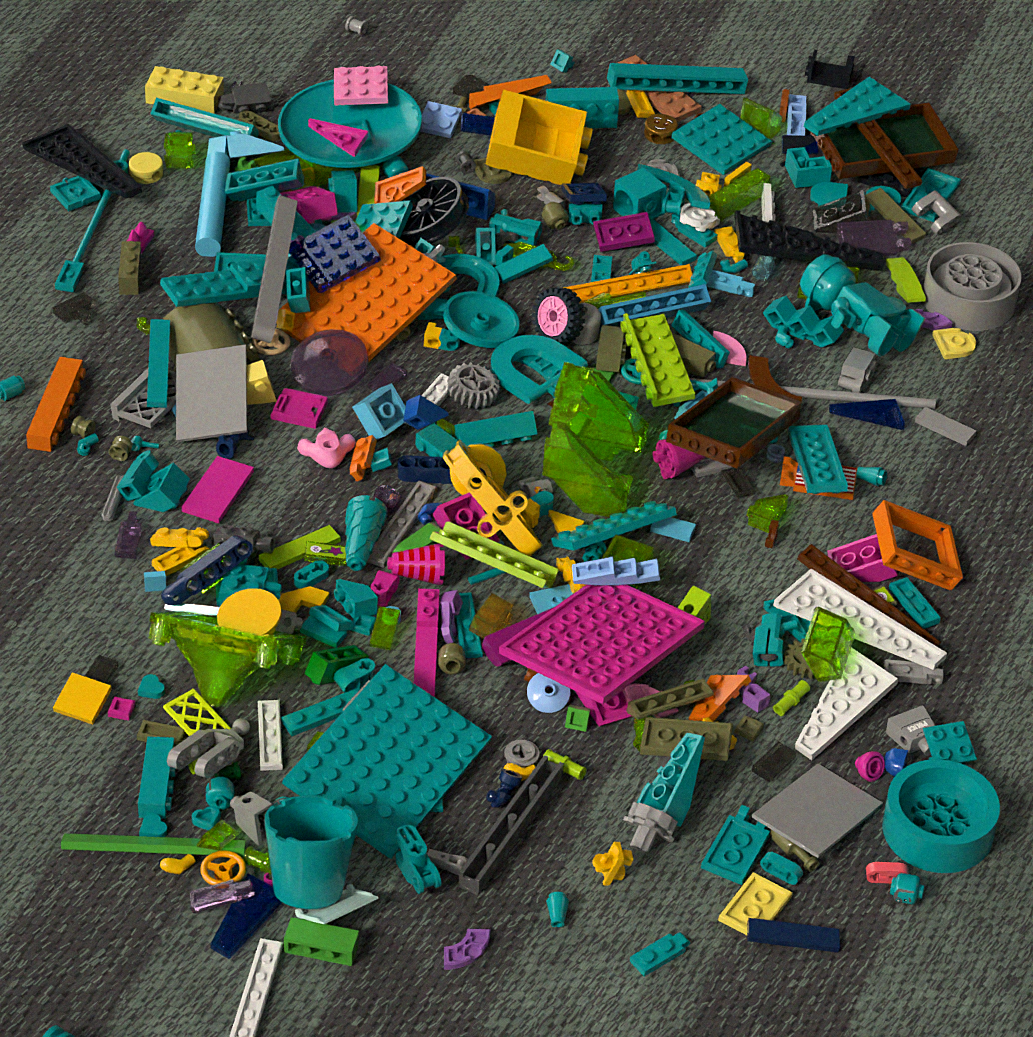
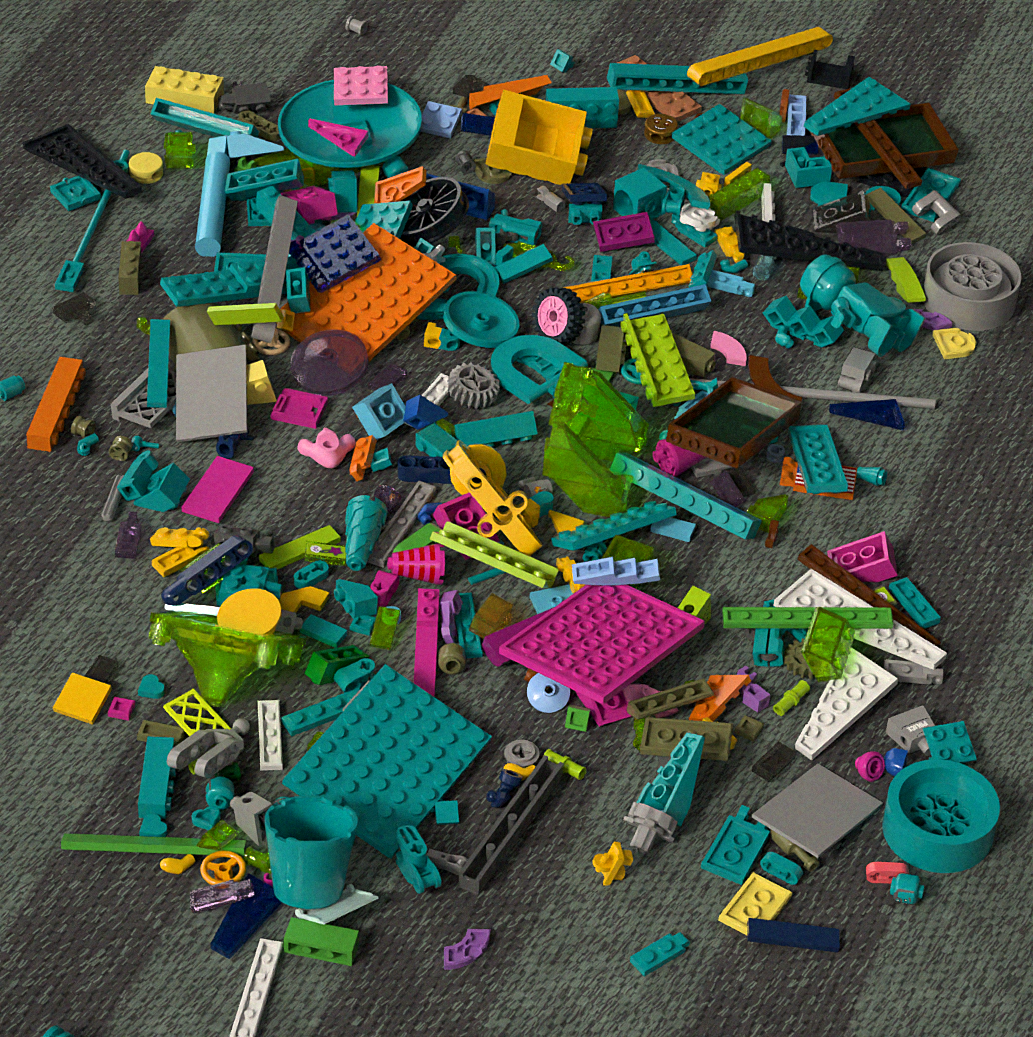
medium azure tile [144,571,166,592] -> none
teal tile [309,605,354,632] -> none
olive head [542,202,569,230] -> none
teal cone [546,892,569,927] -> none
teal plate [672,310,730,368] -> none
orange window [872,500,963,590] -> none
light grey tile [915,407,976,446] -> none
none -> lime tile [207,303,284,325]
none -> teal tile [435,800,459,825]
none -> teal brick [609,453,762,540]
none -> yellow beam [687,27,833,86]
none -> clear purple tile [710,471,746,507]
none -> bright green tile [722,607,893,629]

